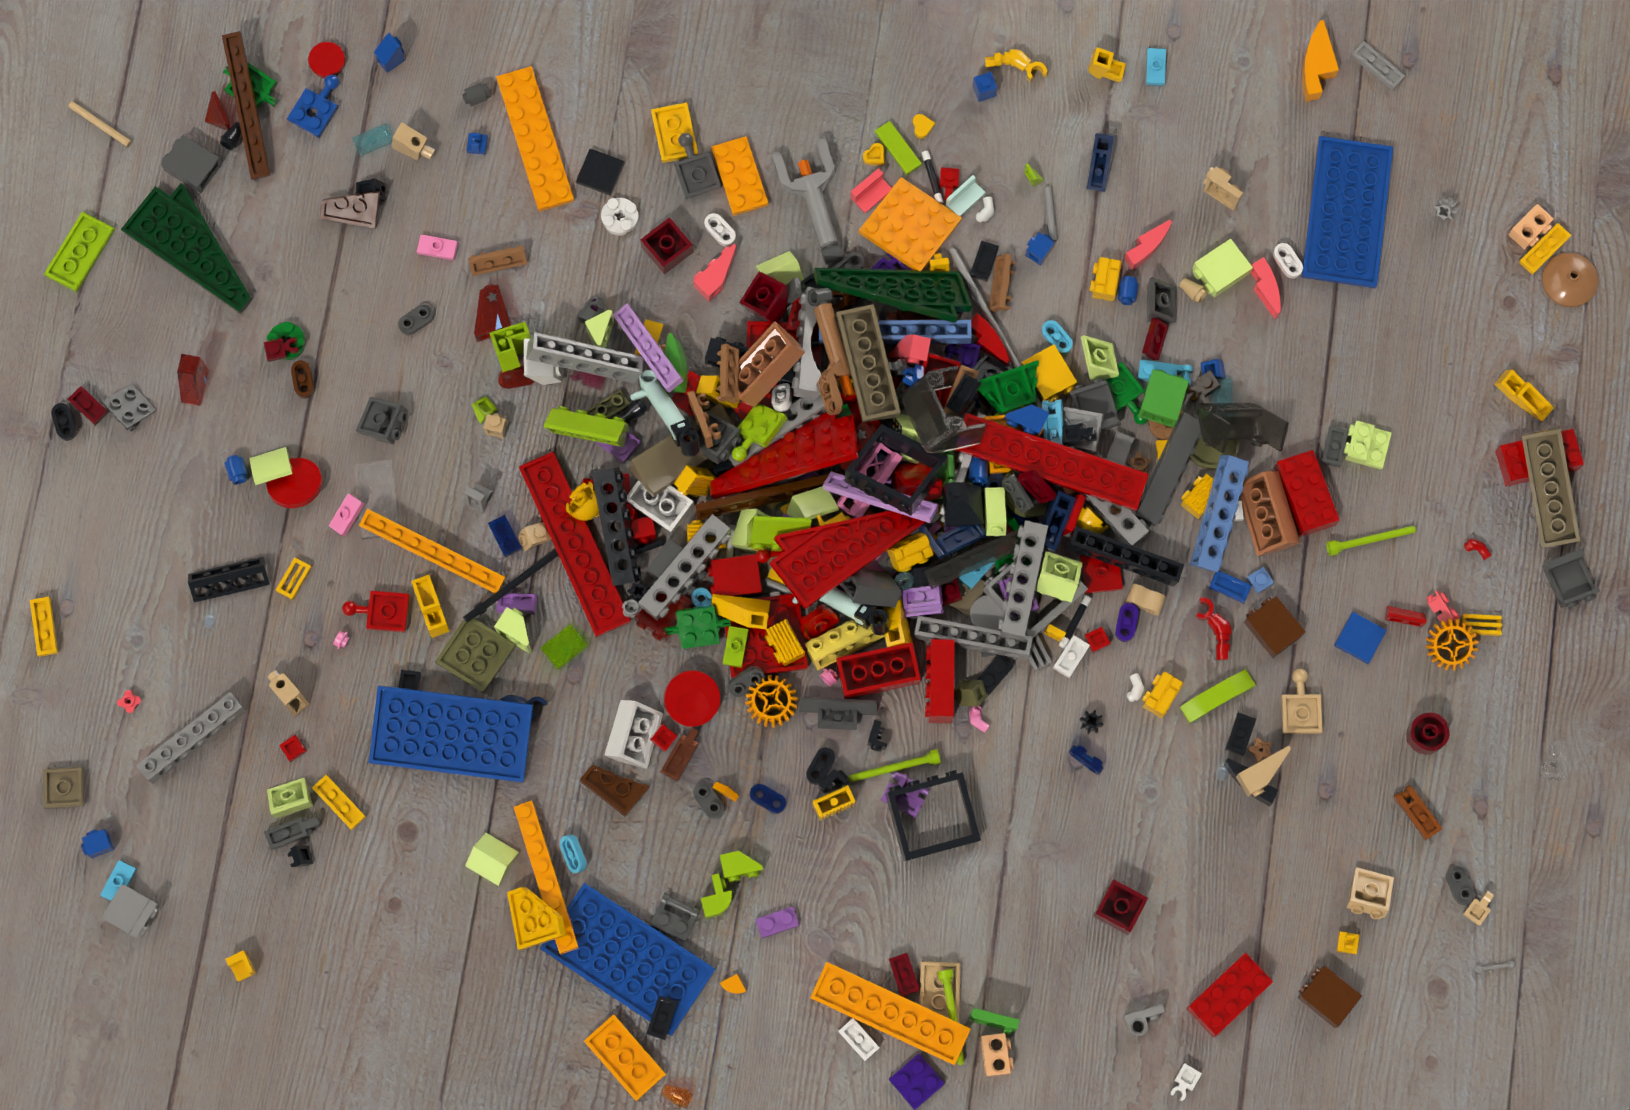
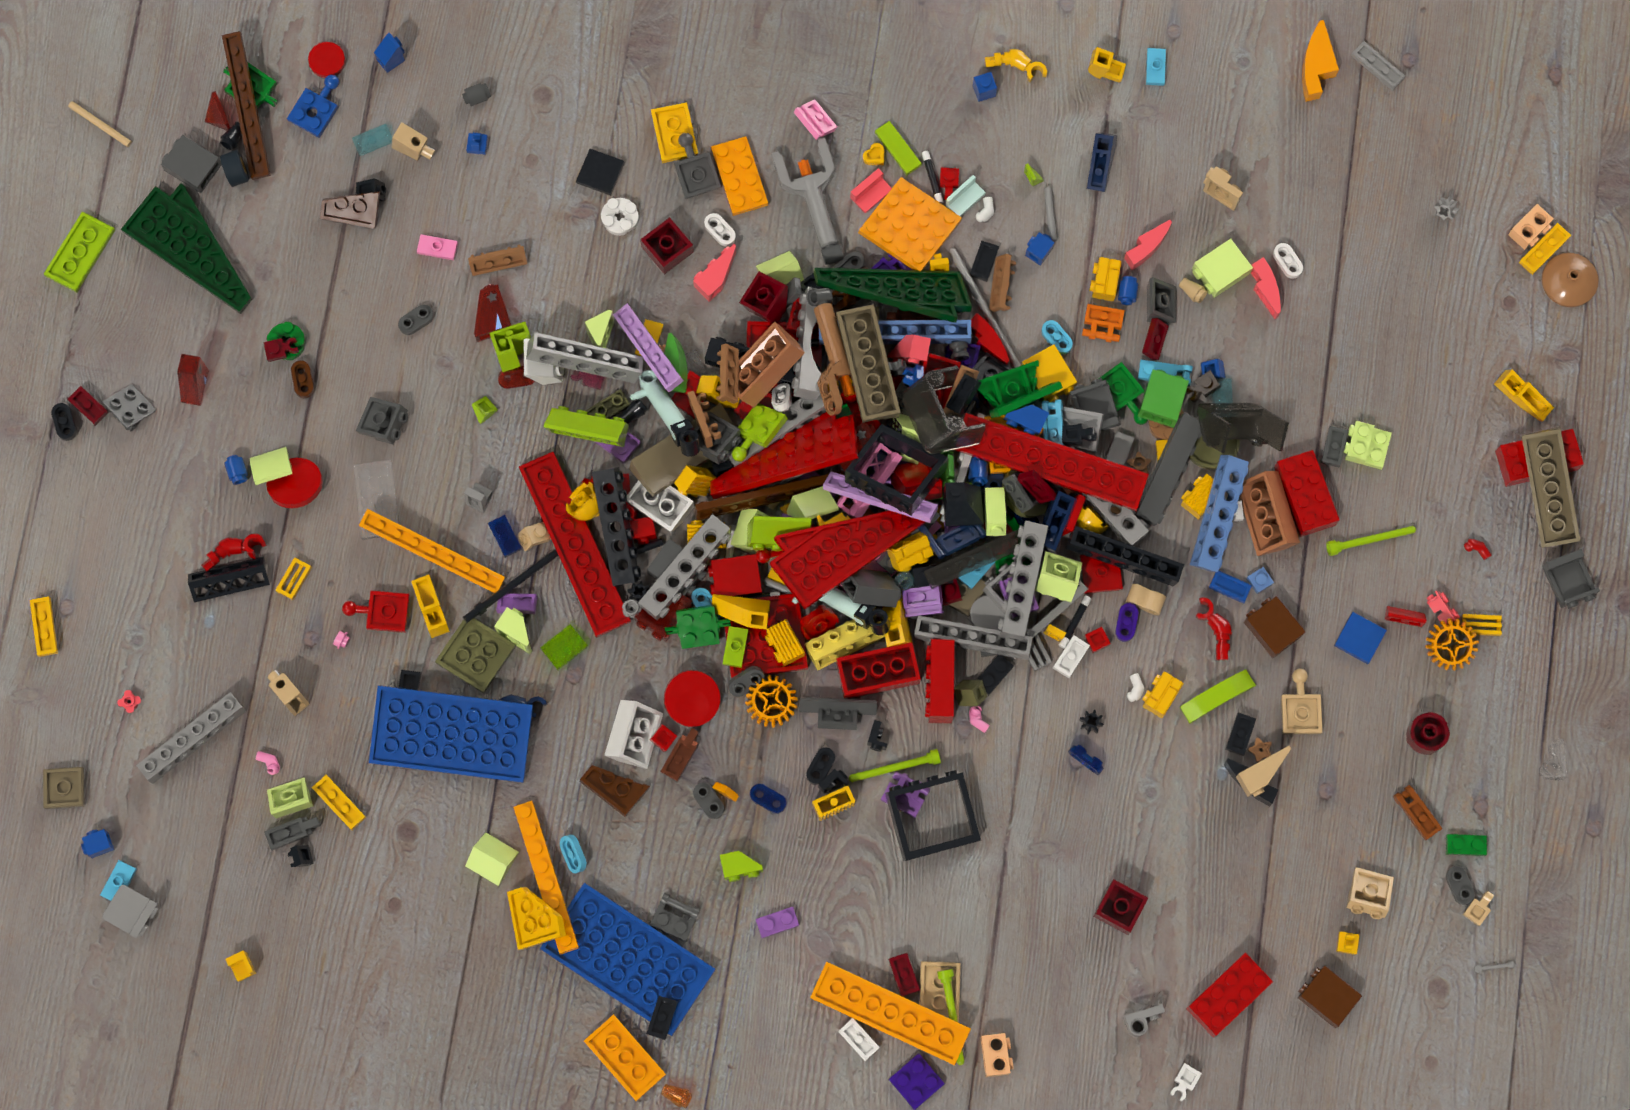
red tile [279,735,307,762] -> none
bright pink plate [328,493,365,536] -> none
tan brick [483,413,509,439] -> none
light orange plate [496,66,574,212] -> none
dark grey rock [578,296,605,324] -> none
lime brick [701,873,732,919] -> none
light orange tile [720,974,746,994] -> none
bright pink plate [820,669,838,686] -> none
yellow tile [912,114,935,139] -> none
bright green container [969,1008,1020,1035] -> none
yellowish green slope [1081,335,1119,382] -> none
blue plate [1301,136,1393,289] -> none
none -> red piece [201,534,267,571]
none -> black wheel [220,150,249,187]
none -> bright pink arm [256,751,280,775]
none -> bright pink plate [794,100,837,140]
none -> dark grey wheel [949,341,969,361]
none -> green tile [989,381,1063,418]
none -> orange plate [1082,304,1125,343]
none -> green plate [1446,834,1487,856]

